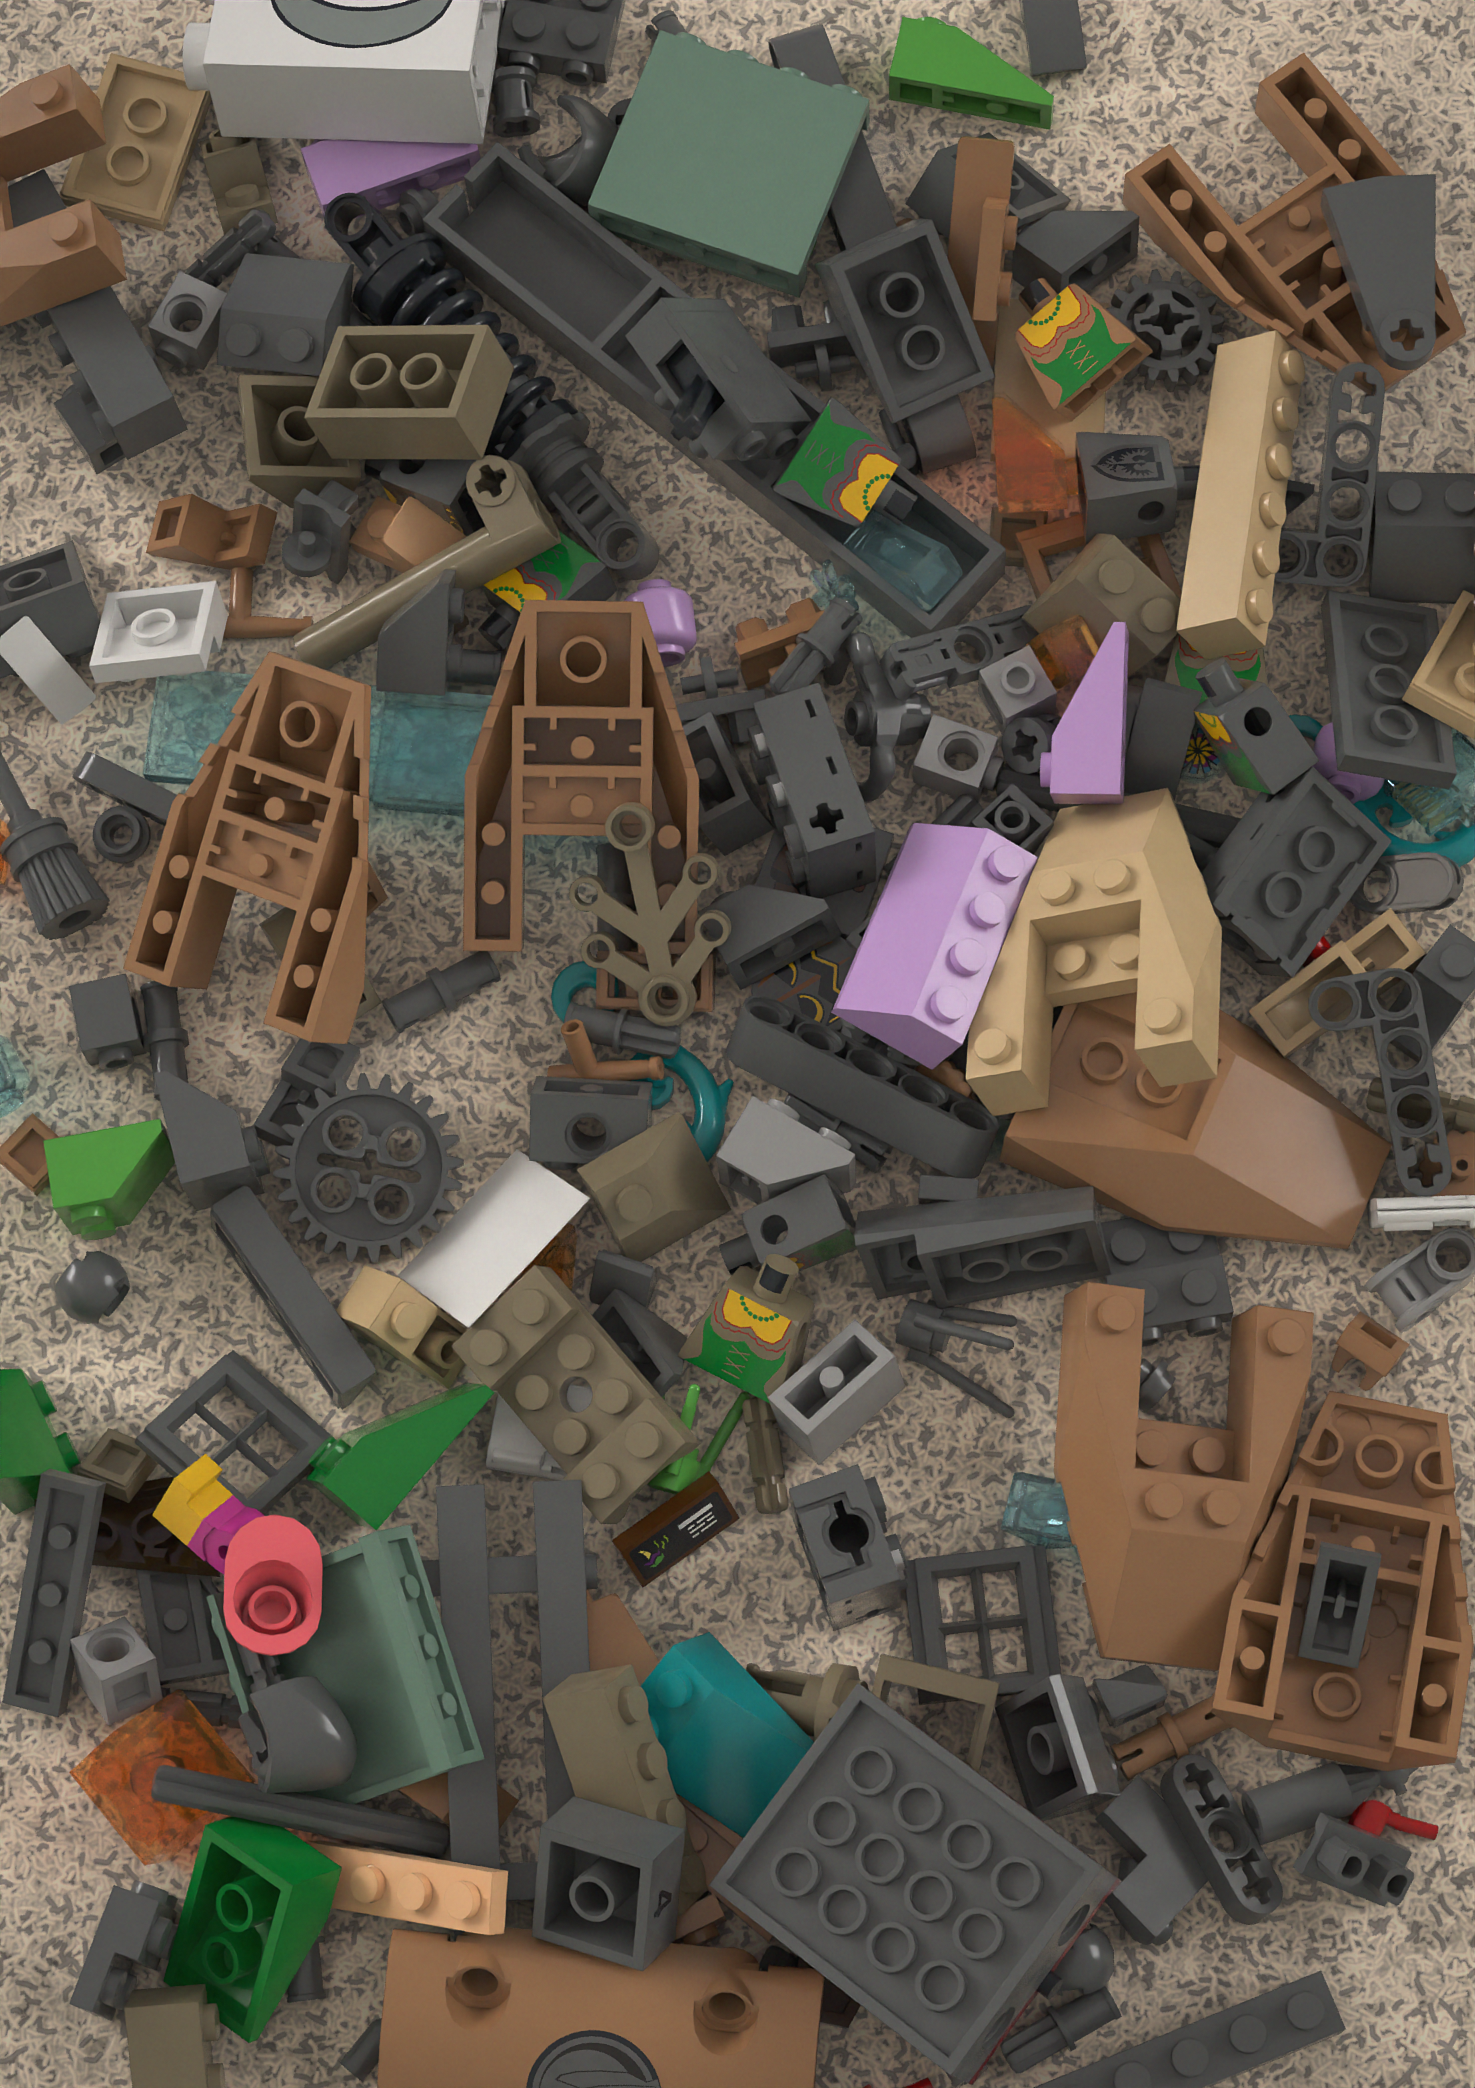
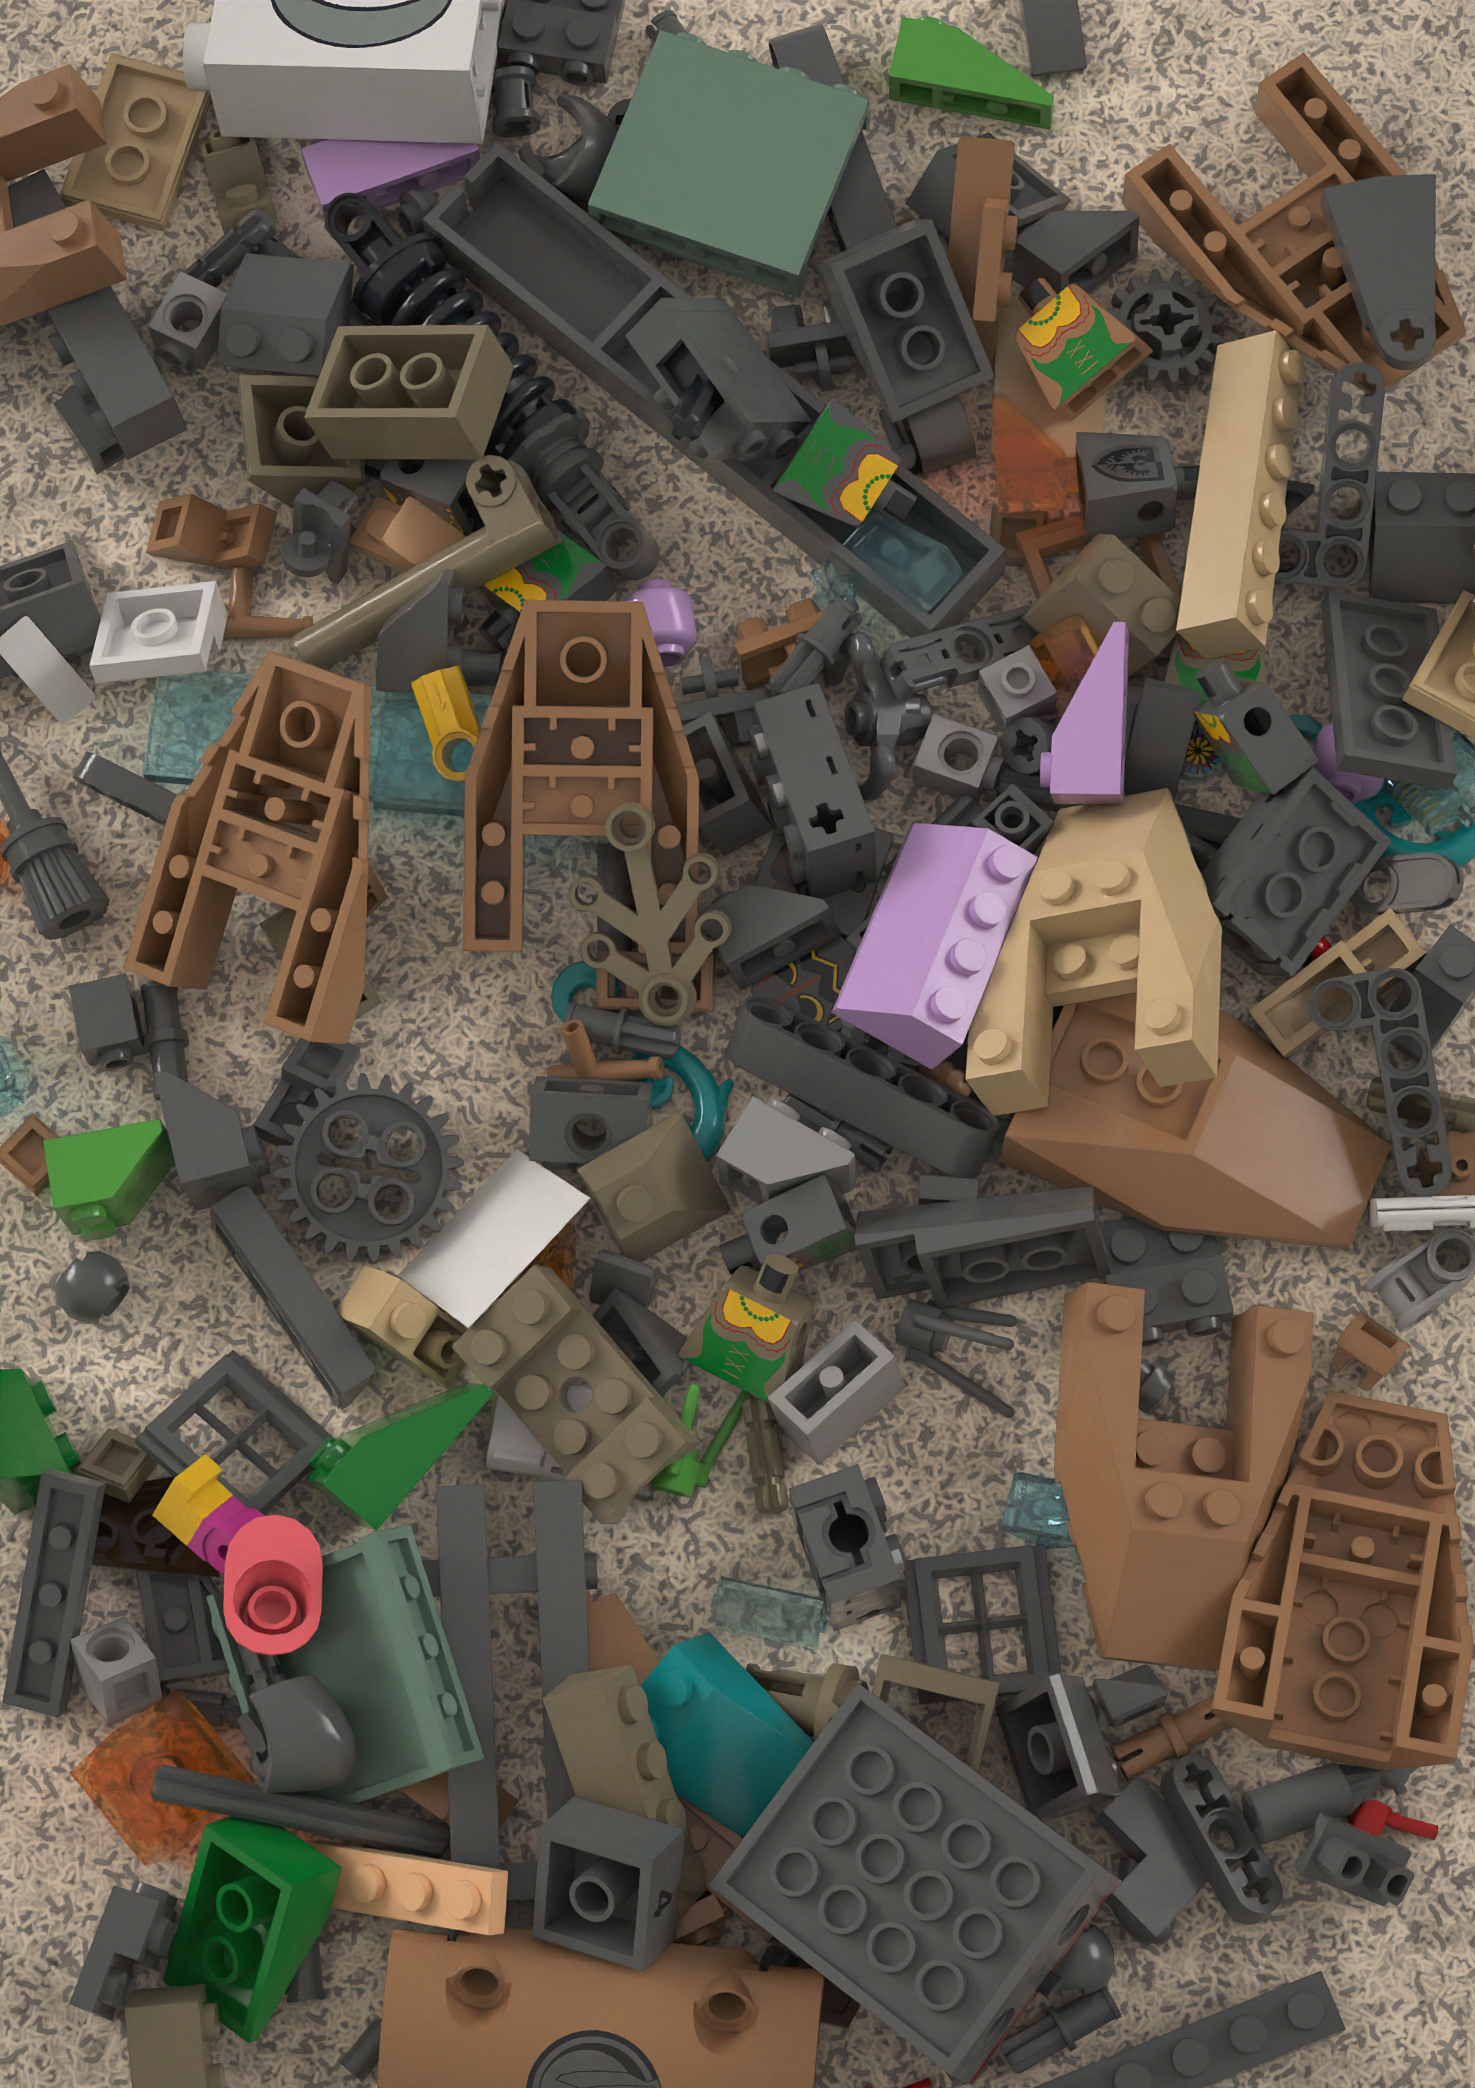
dark grey plate [93,806,151,864] -> none
dark grey pin [382,951,501,1034] -> none
tile [611,1471,740,1587] -> none
dark grey slope [1298,1541,1382,1669] -> none
none -> yellow piece [411,666,481,783]
none -> clear light blue piece [710,1576,828,1651]

